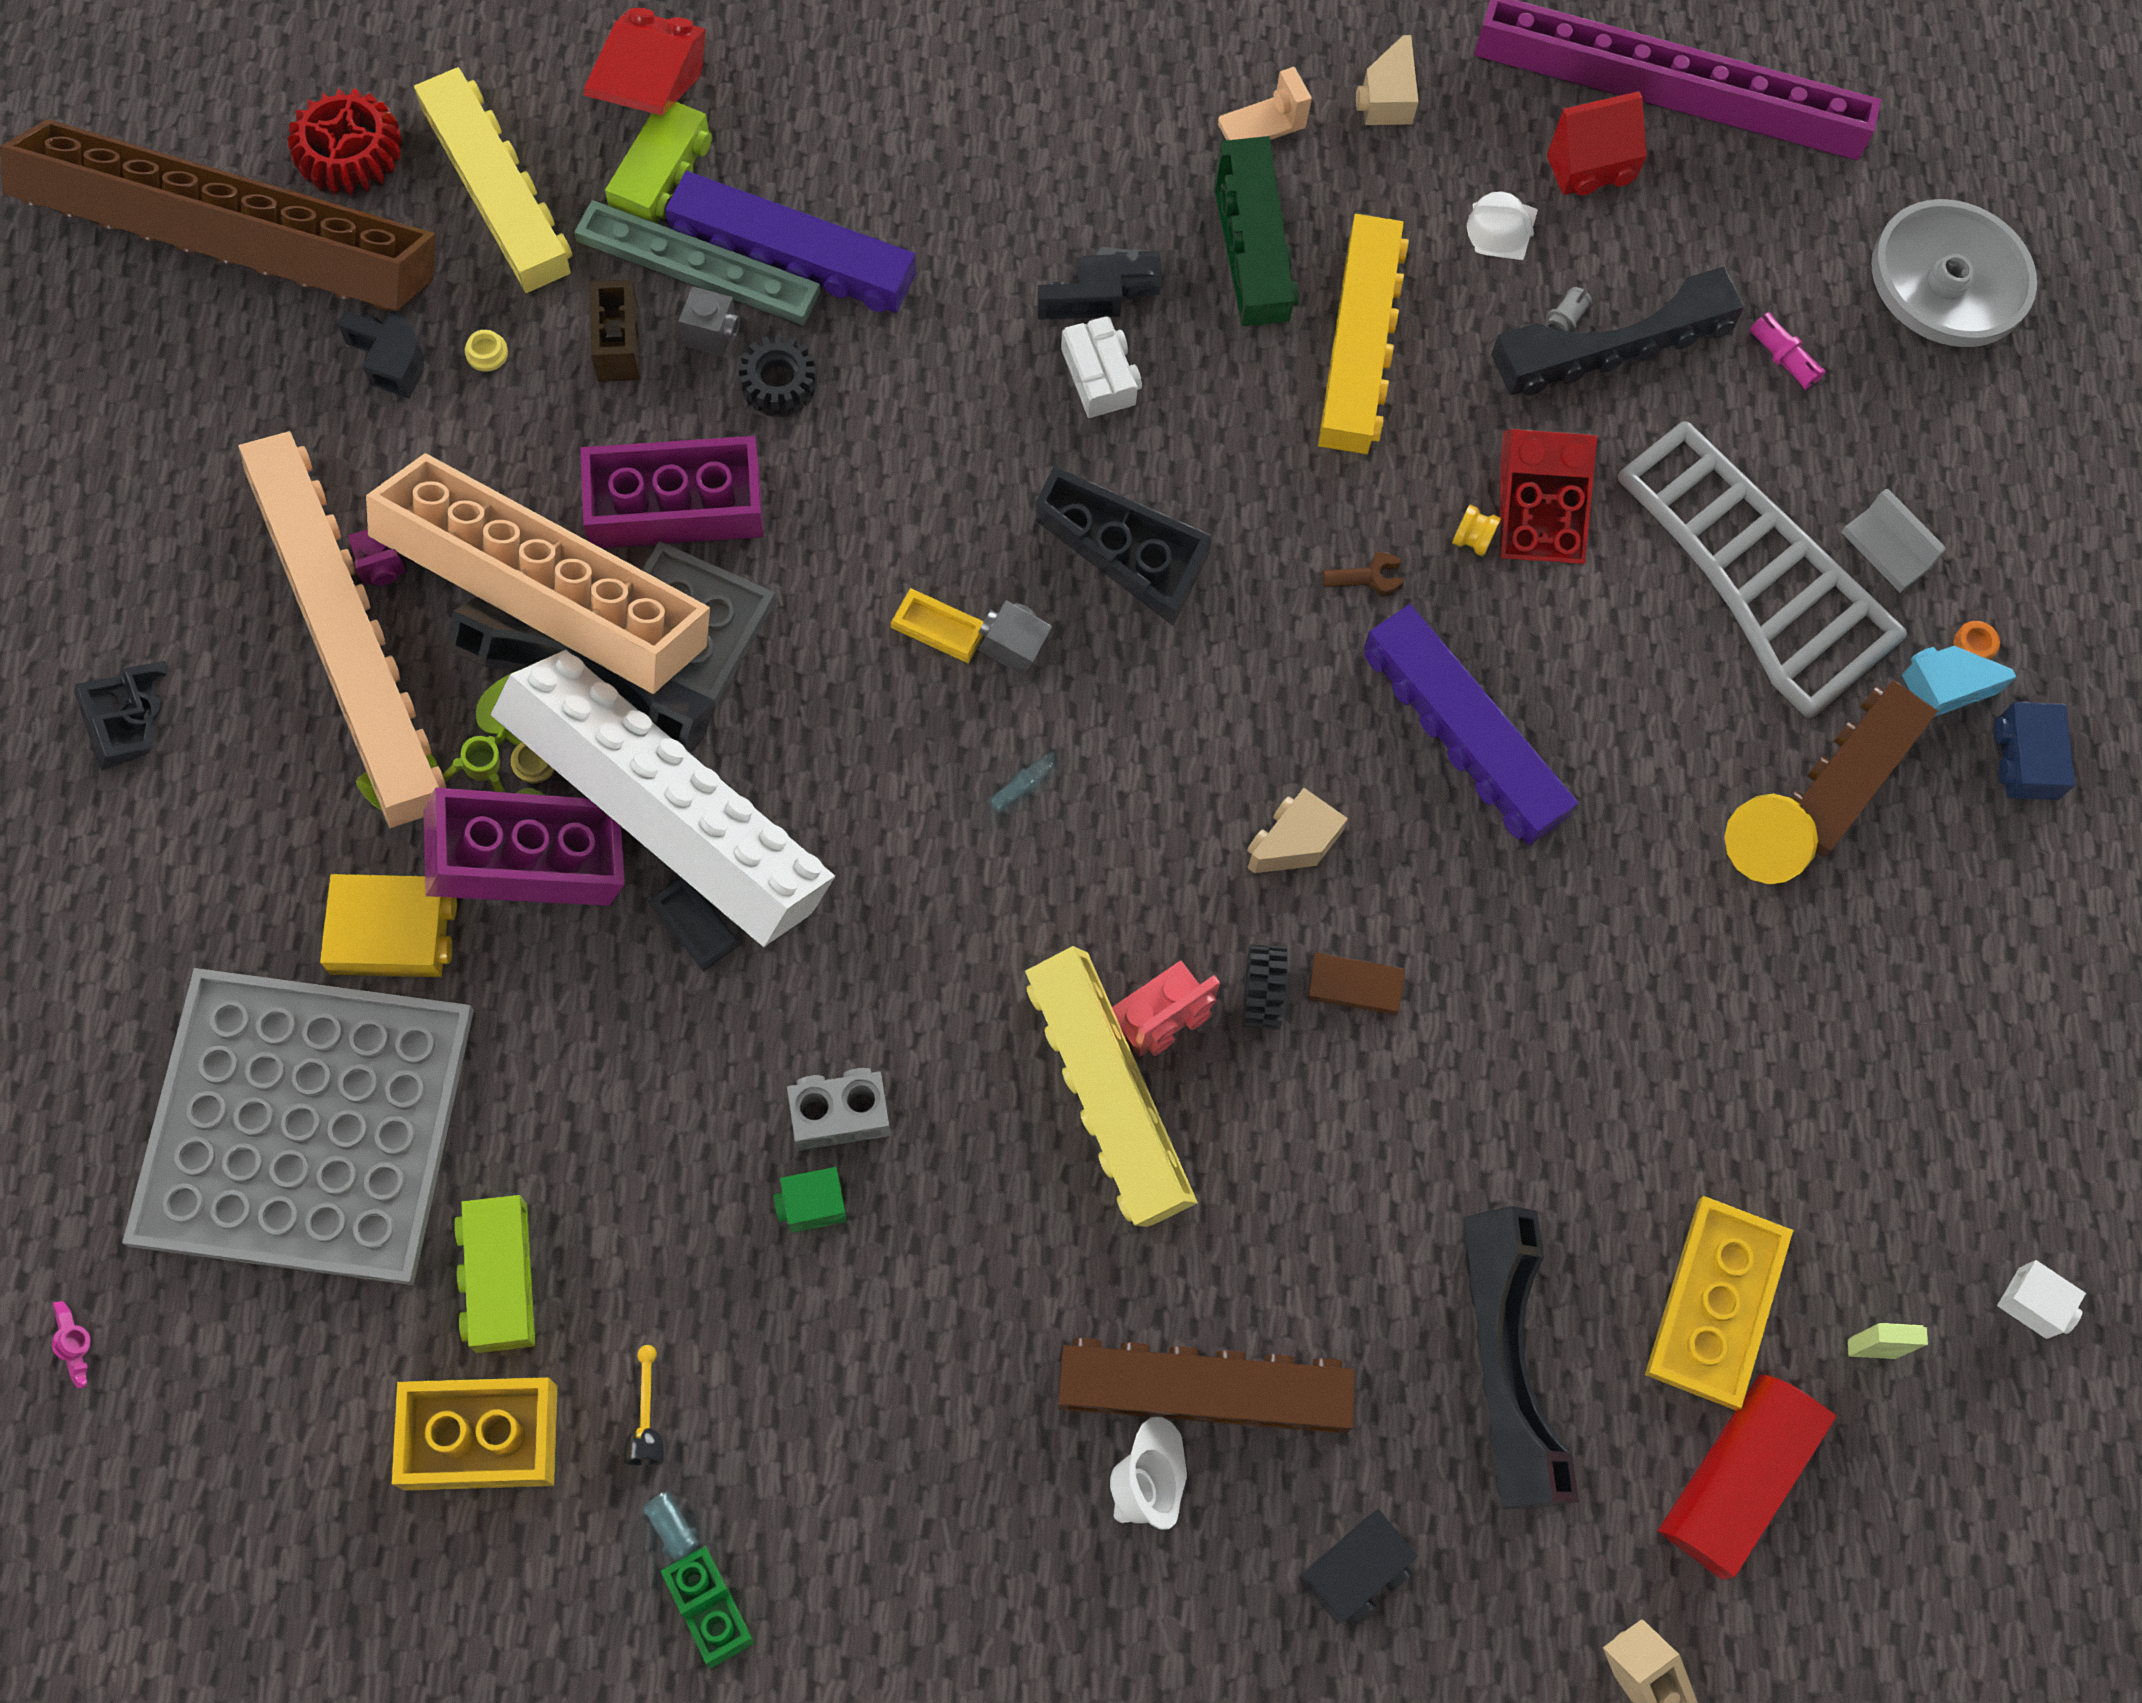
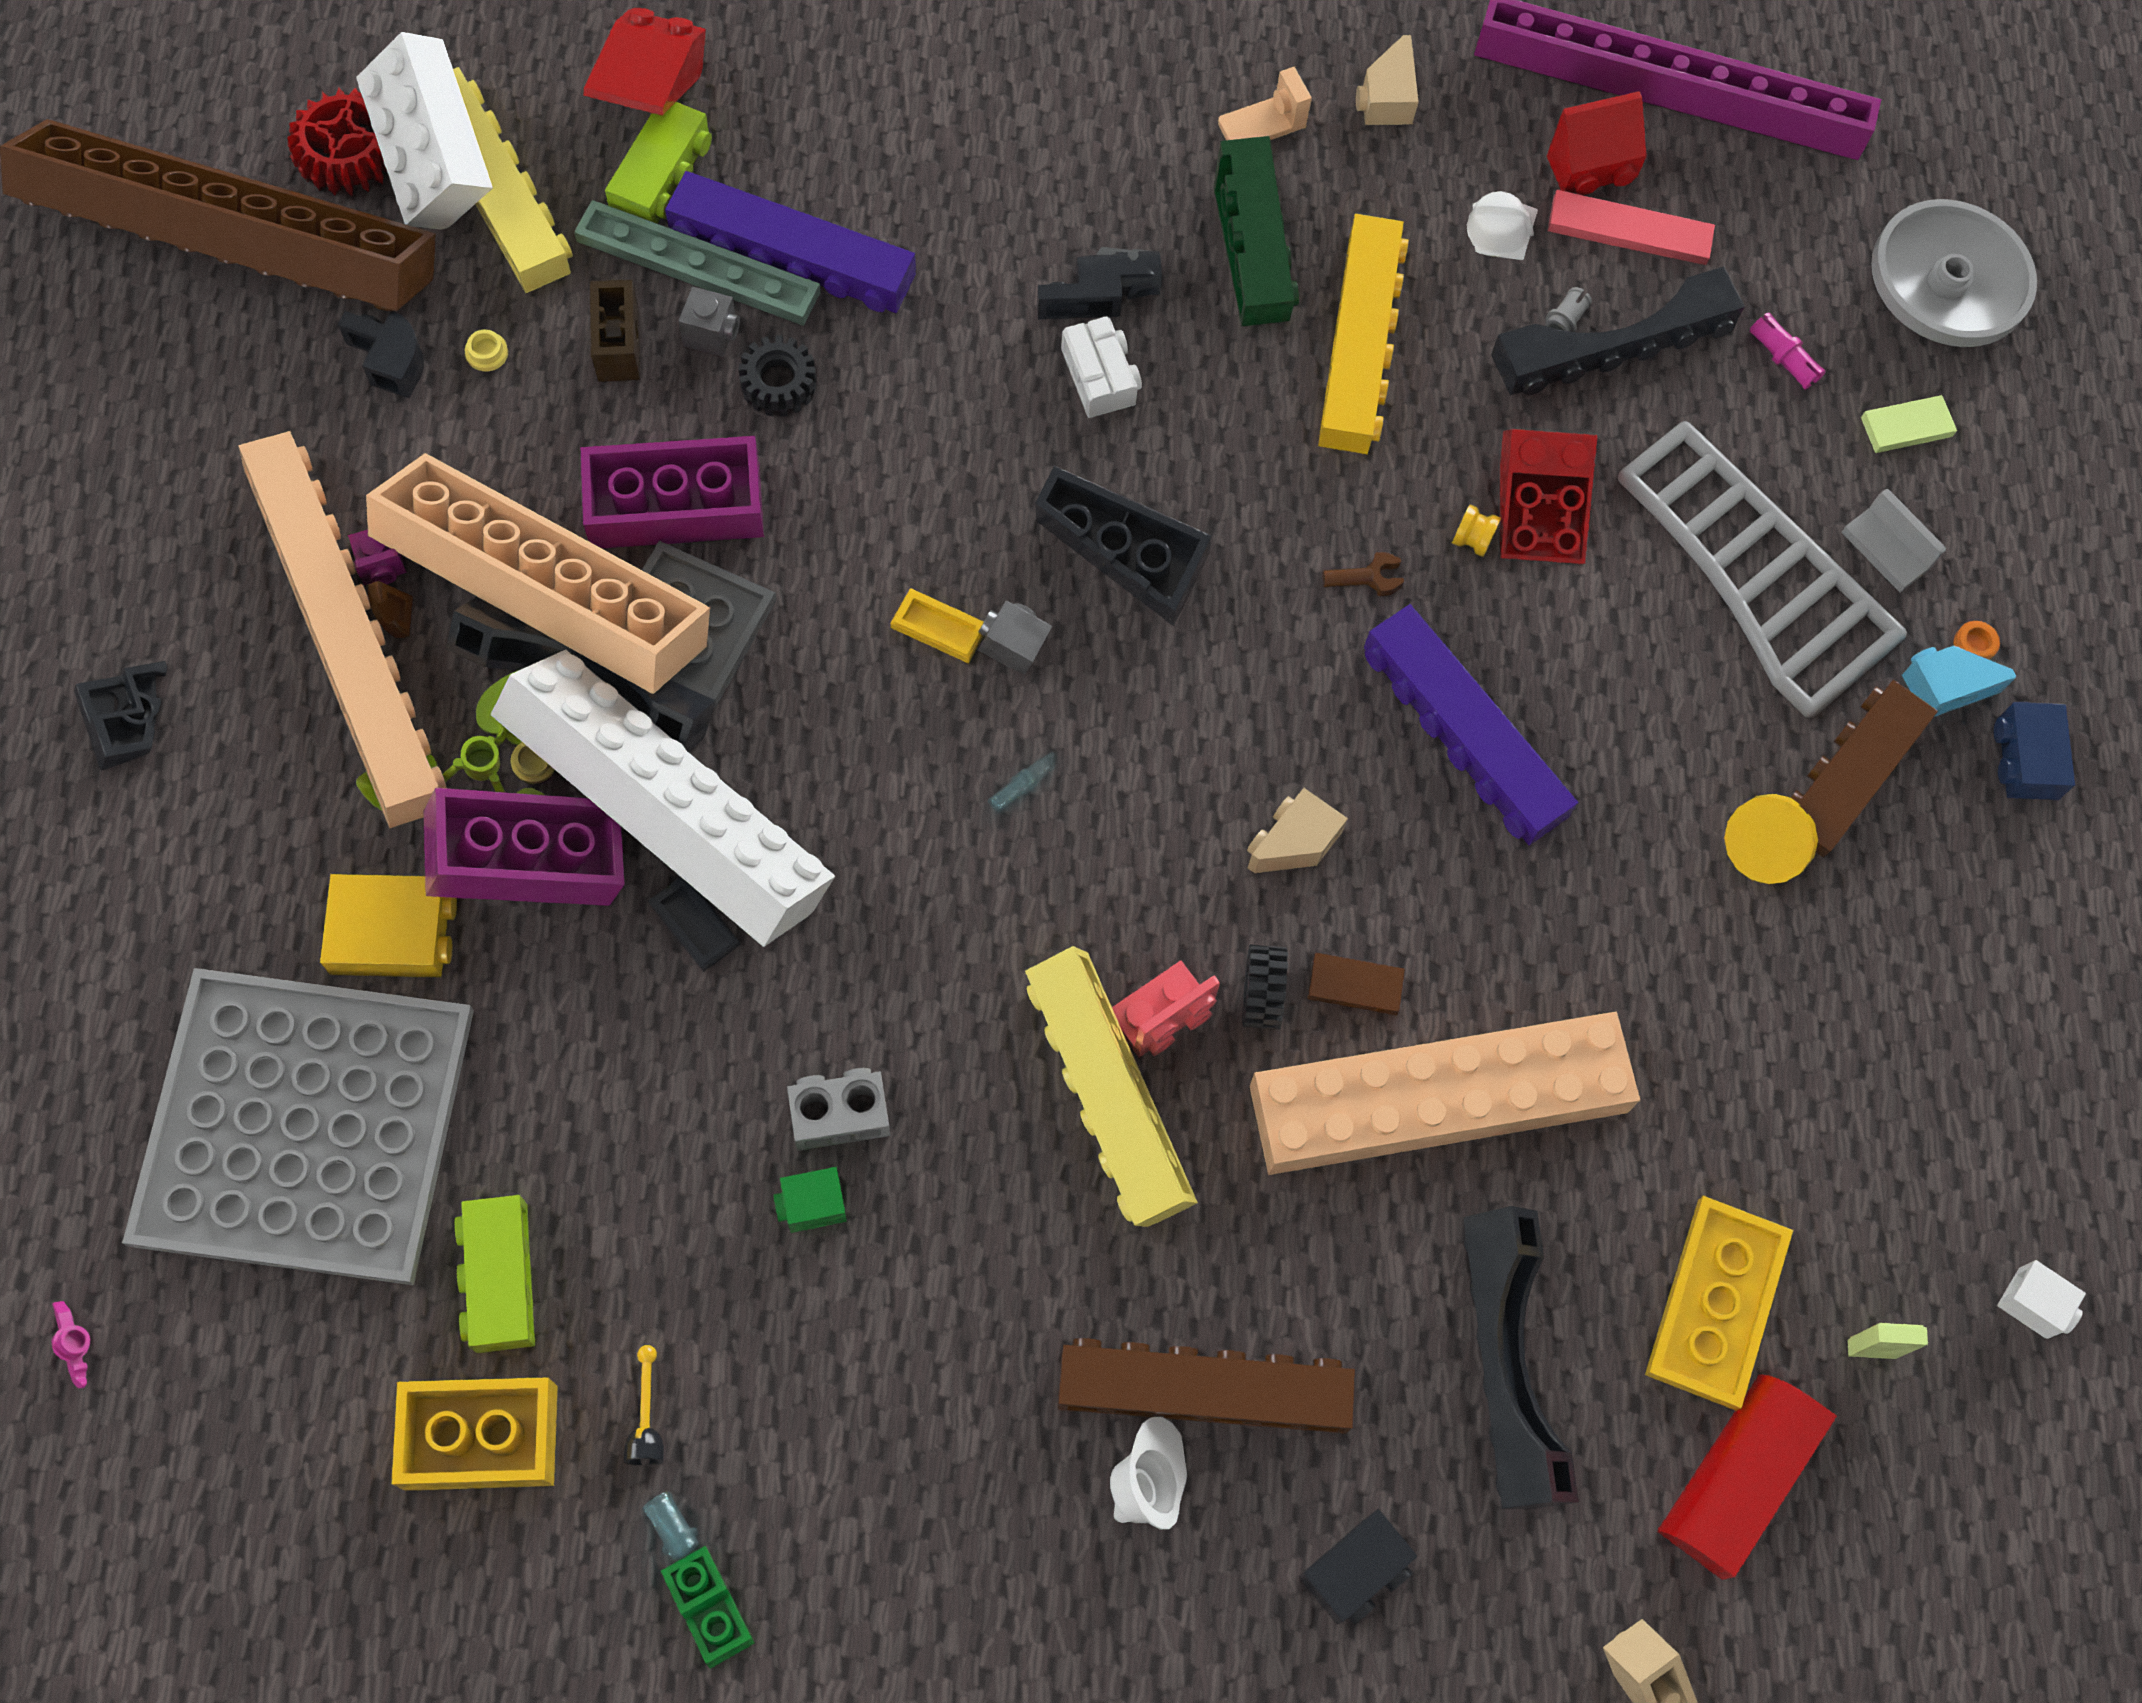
none -> white brick [356,32,493,229]
none -> reddish brown tile [368,581,413,638]
none -> light nougat brick [1249,1011,1640,1175]
none -> coral tile [1547,190,1715,265]
none -> yellowish green tile [1861,395,1957,453]

